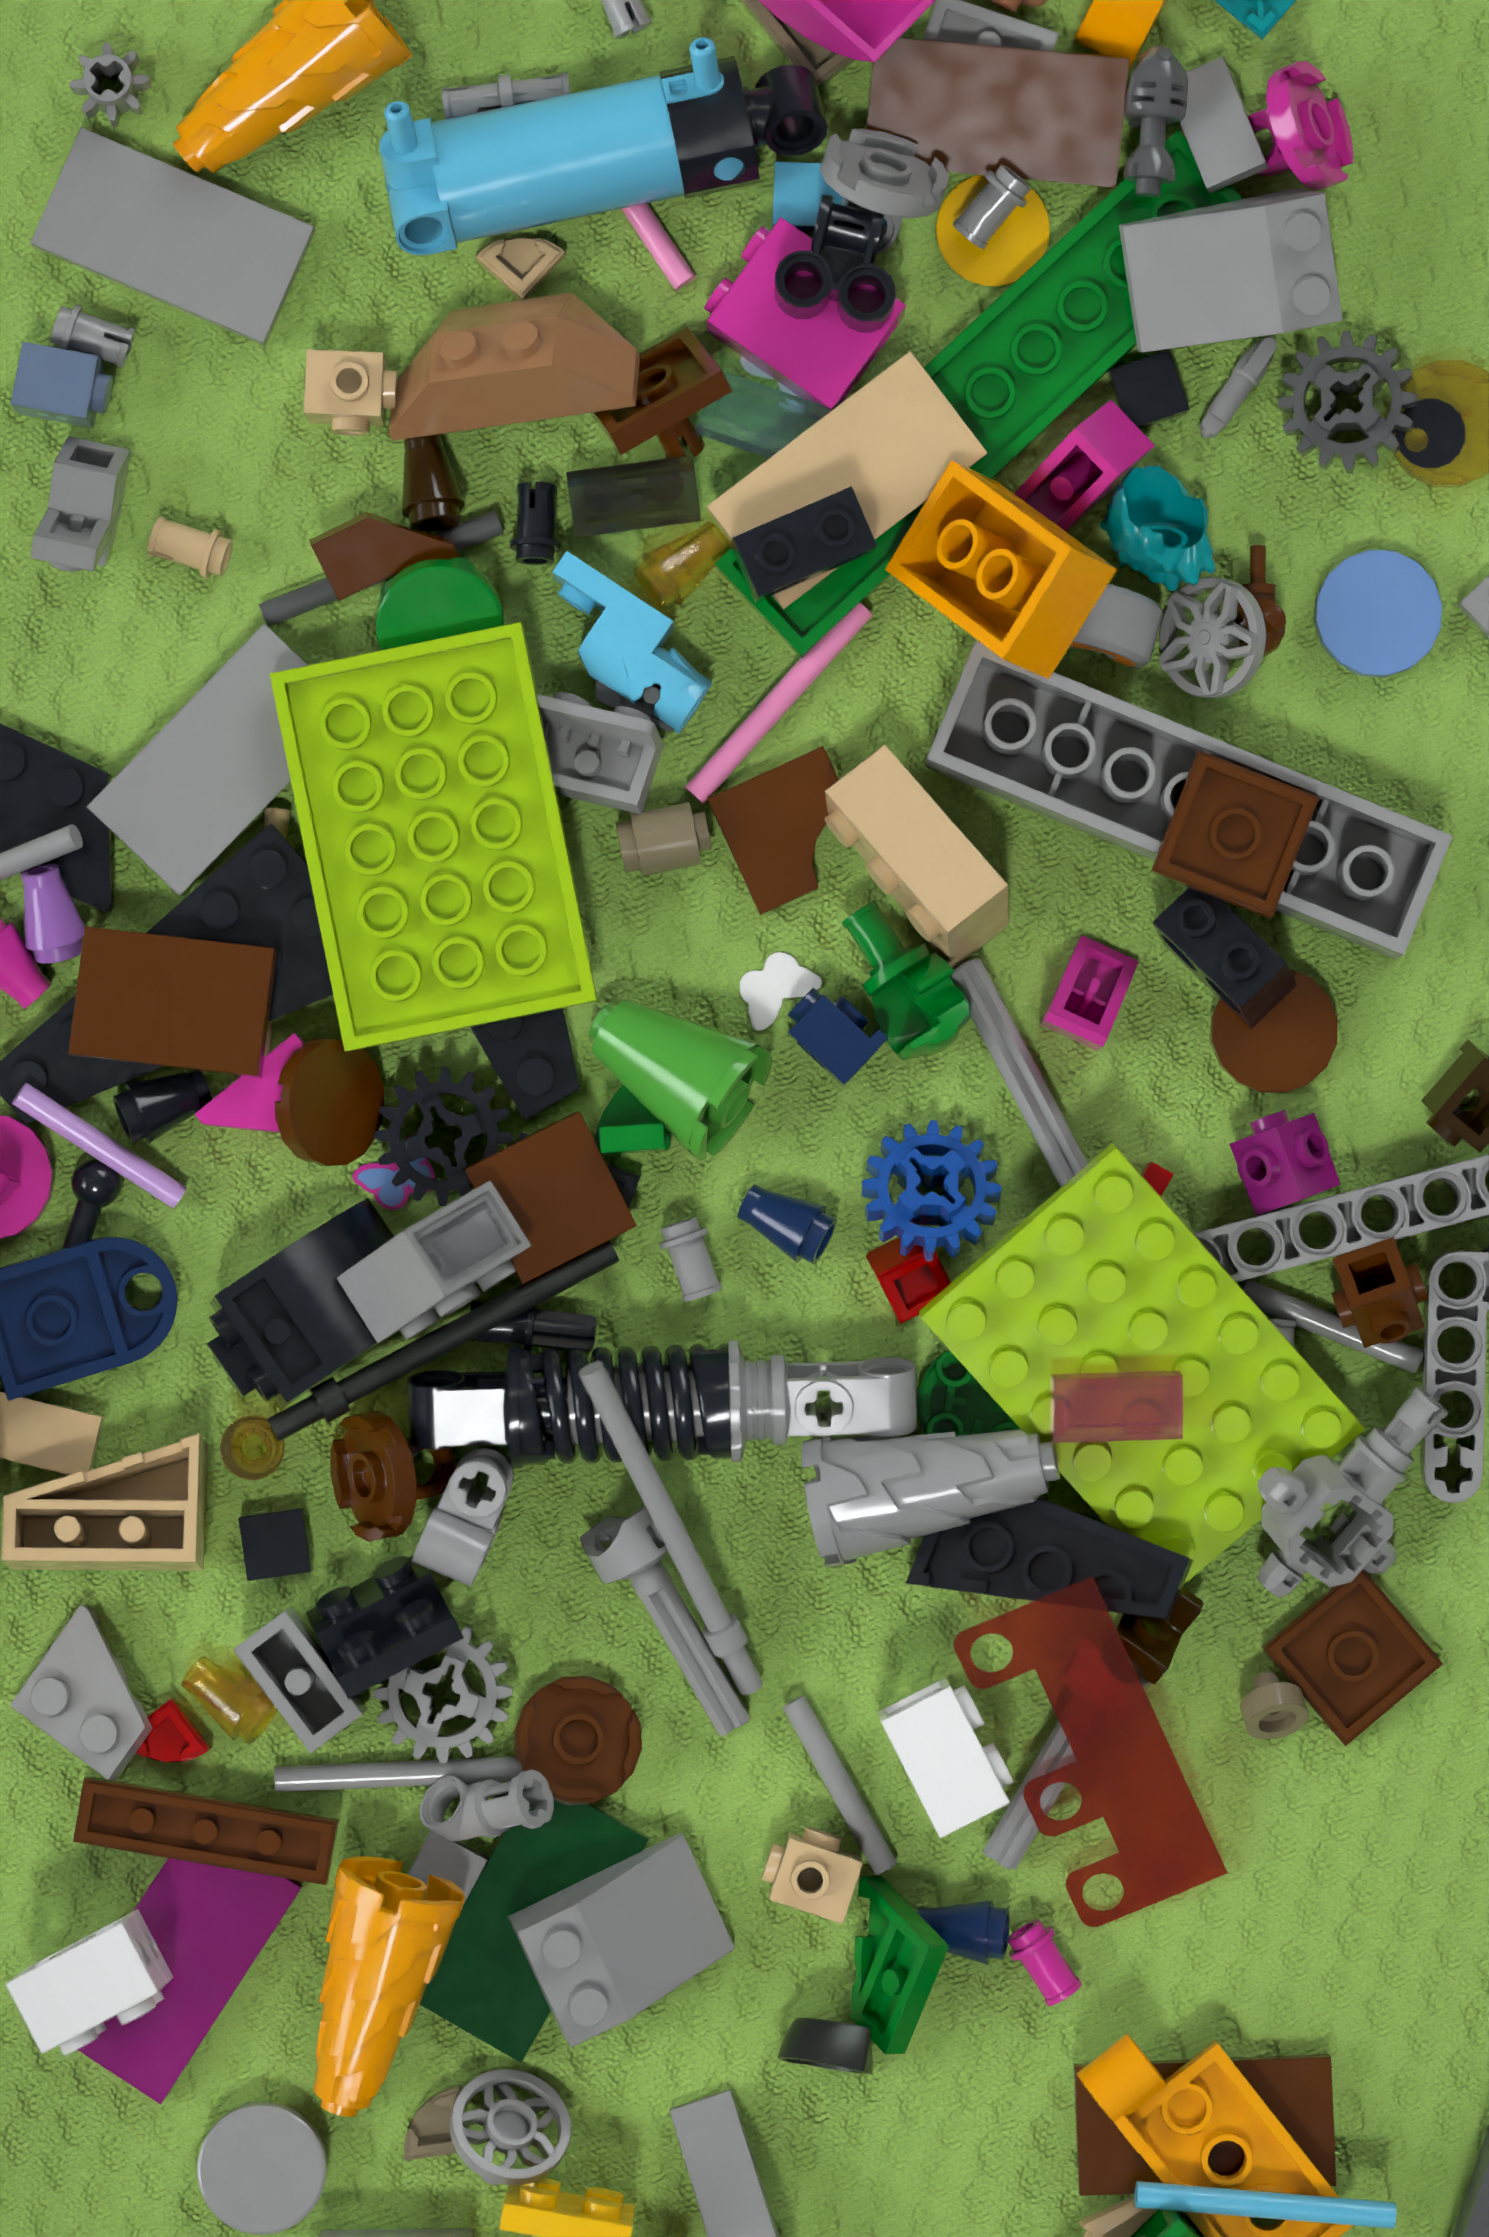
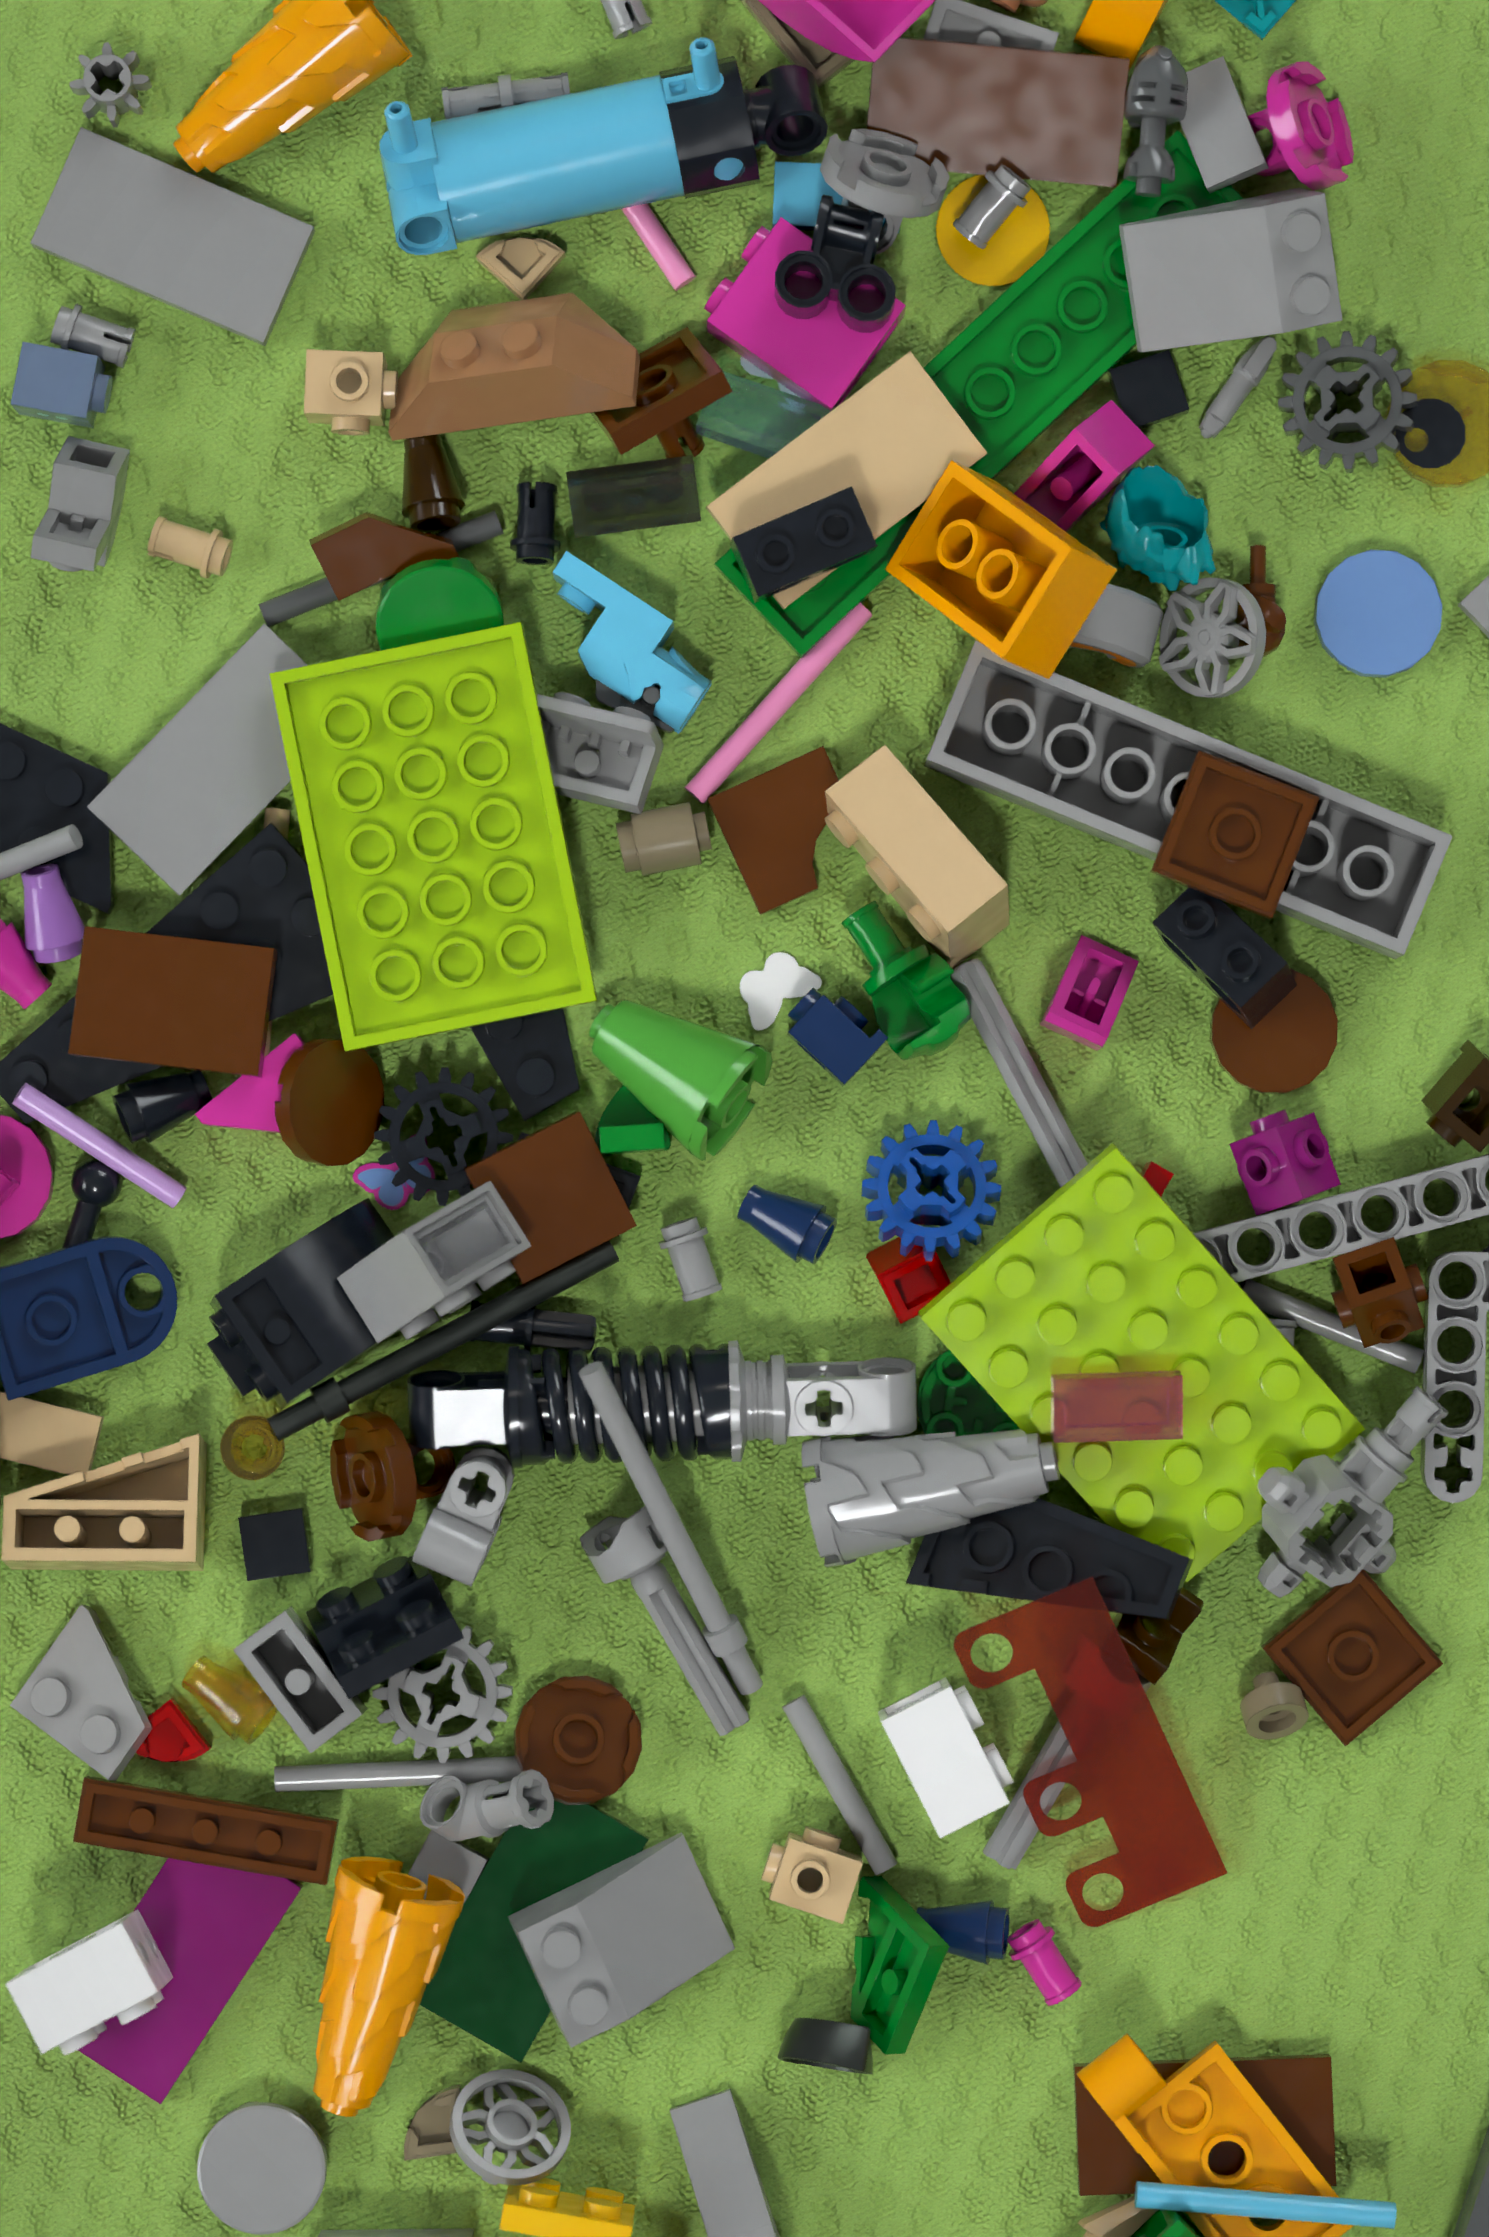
clear yellow cone [634,521,731,609] -> none

